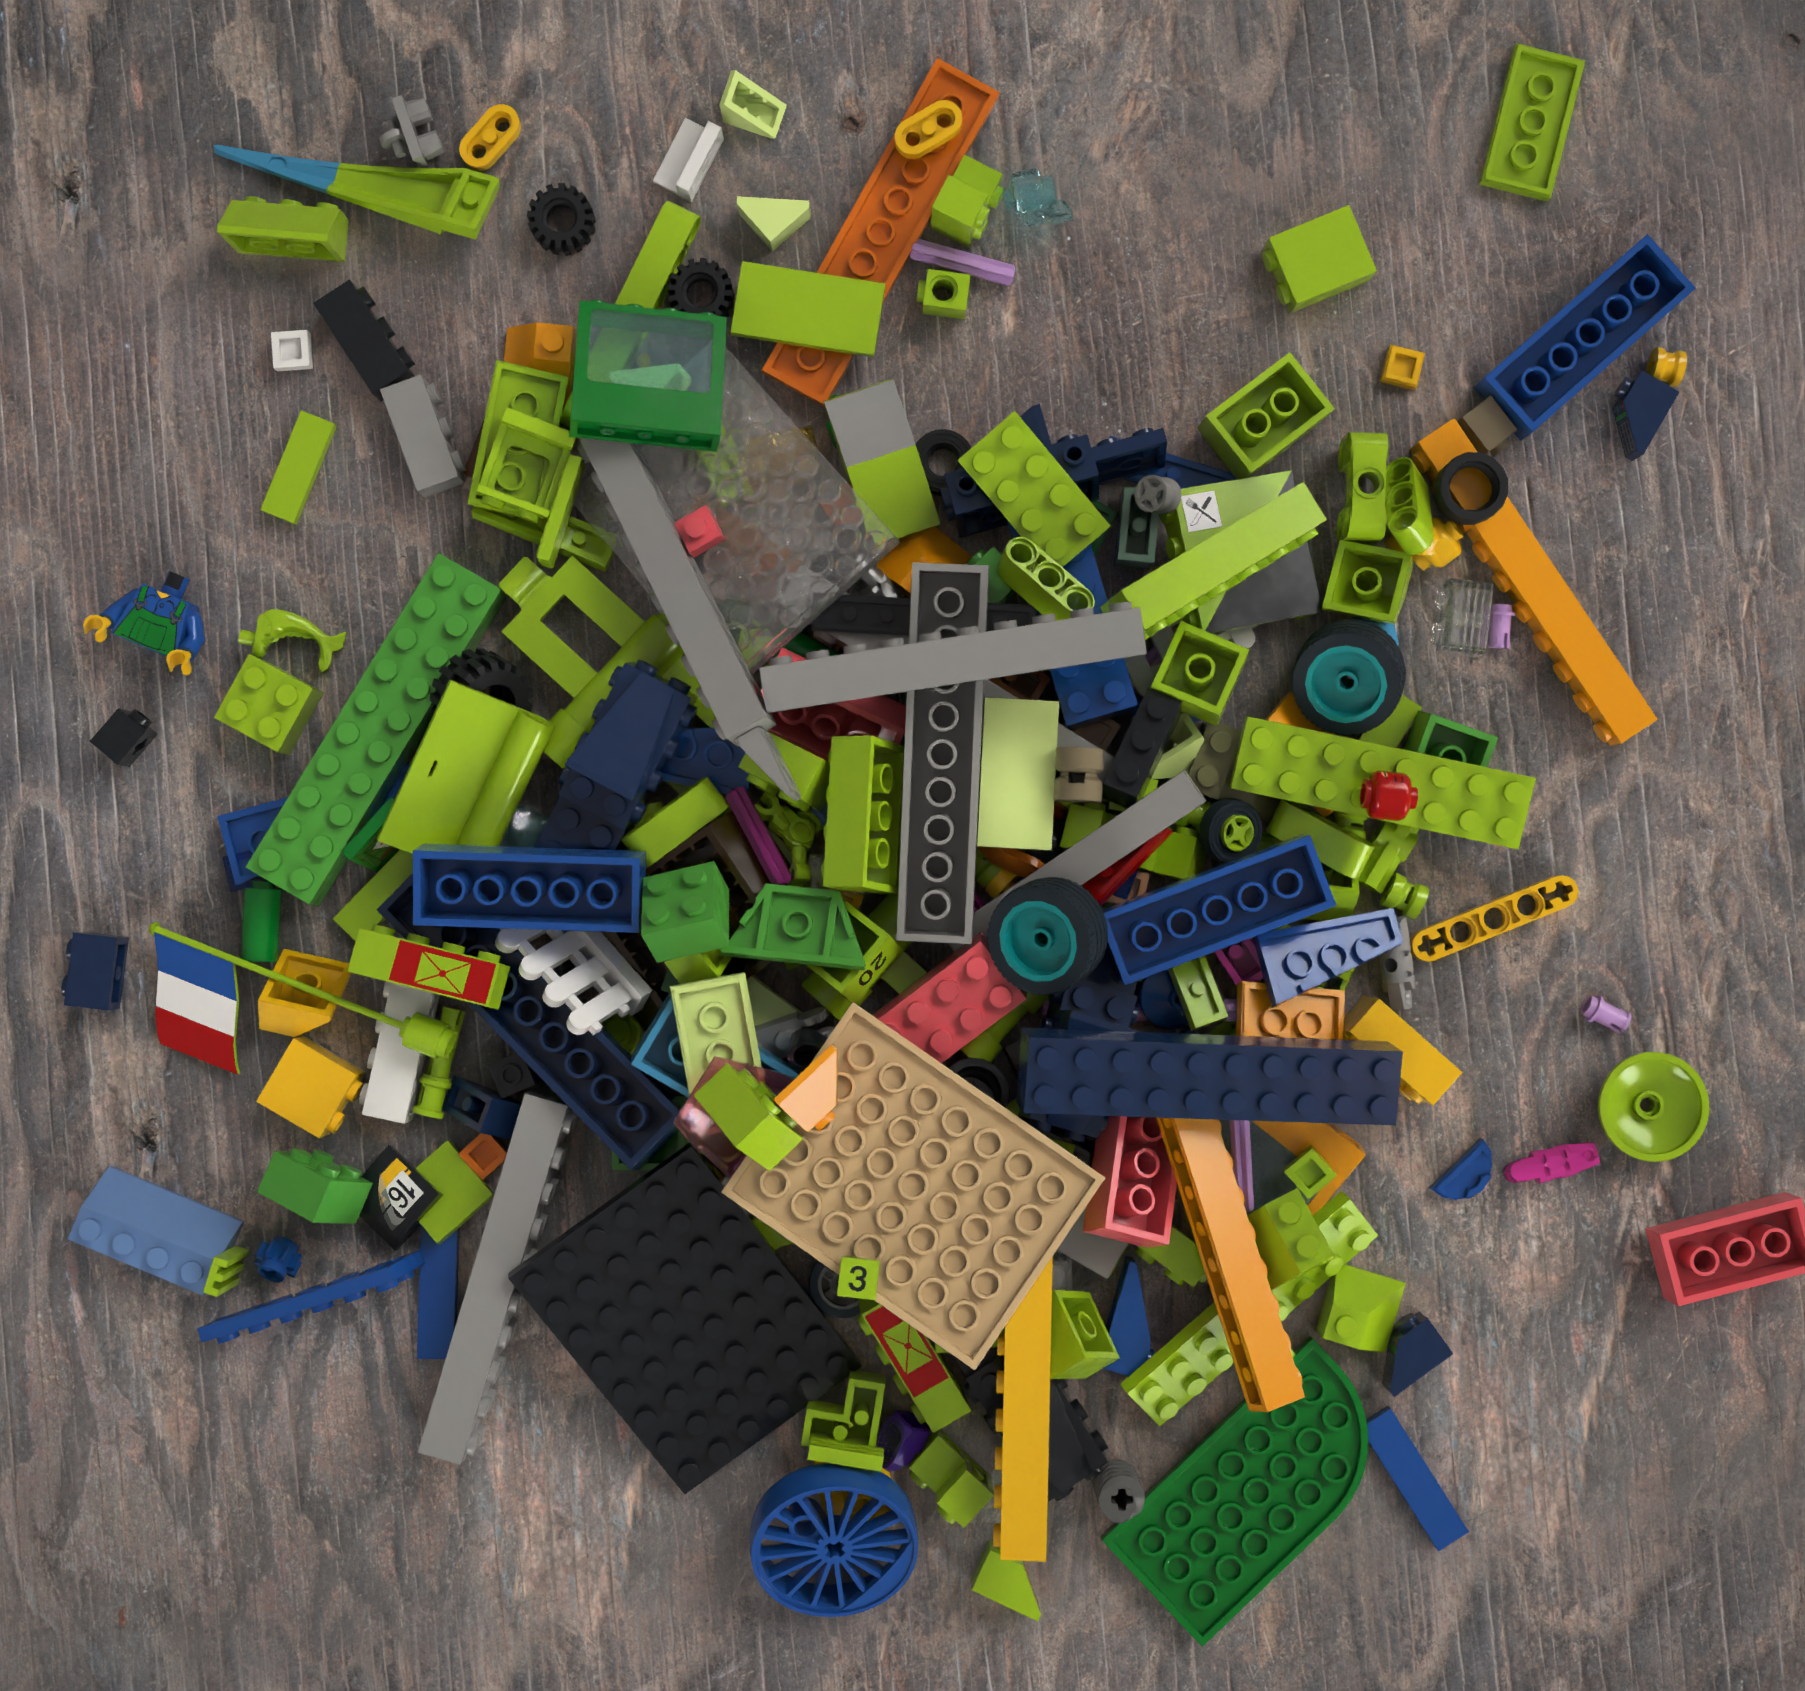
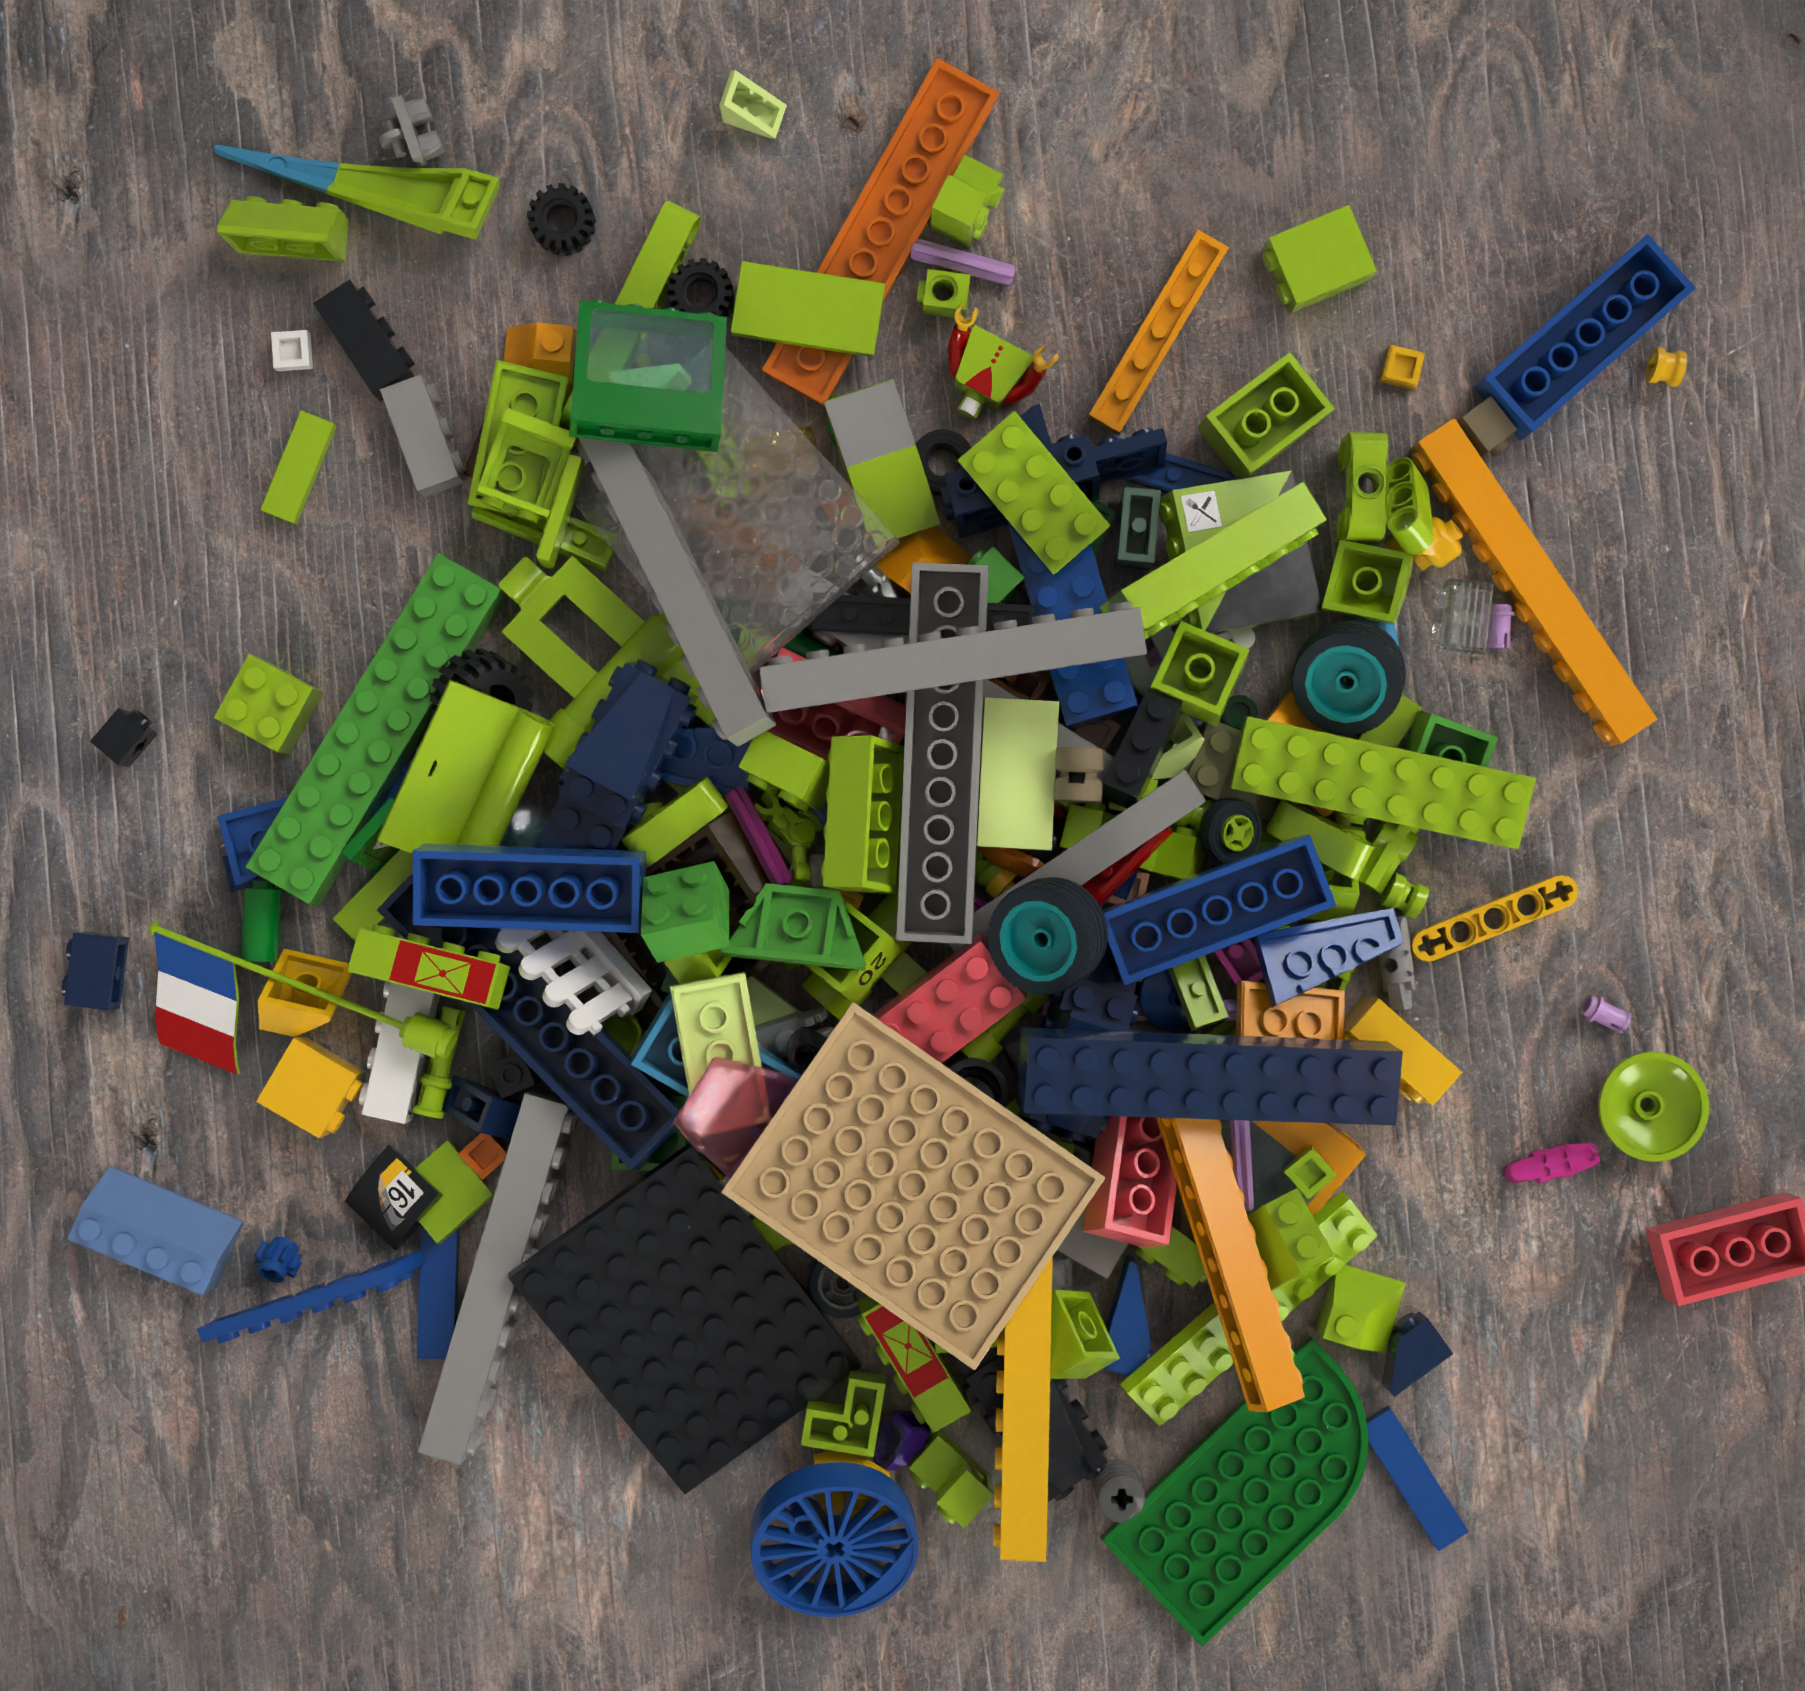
torso [83,571,206,675] -> none
lime tile [203,1245,249,1297] -> none
lime animal [238,609,348,673] -> none
bright green brick [257,1148,373,1224] -> none
yellow plate [459,104,521,171] -> none
white panel [653,118,724,202] -> none
coral plate [674,505,726,558] -> none
lime brick [694,1063,803,1171] -> none
light grey slope [735,726,801,801] -> none
yellowish green slope [737,196,811,252] -> none
light orange slope [773,1044,839,1132] -> none
lime tile [807,1436,884,1472] -> none
lime tile [837,1256,880,1300] -> none
yellow plate [895,100,962,159] -> none
lime slope [970,1540,1041,1622] -> none
lime beam [997,537,1095,621] -> none
clear light blue head [1003,168,1073,227] -> none
light grey wheel [1134,475,1181,514] -> none
red head [1360,771,1418,821] -> none
blue tile [1429,1138,1492,1200] -> none
black tyre [1434,452,1508,525] -> none
lime tile [1479,43,1586,202] -> none
dark blue slope [1612,370,1679,461] -> none
none -> torso [947,303,1059,420]
none -> light orange plate [1088,229,1229,436]
none -> dark green tile [1221,695,1257,731]

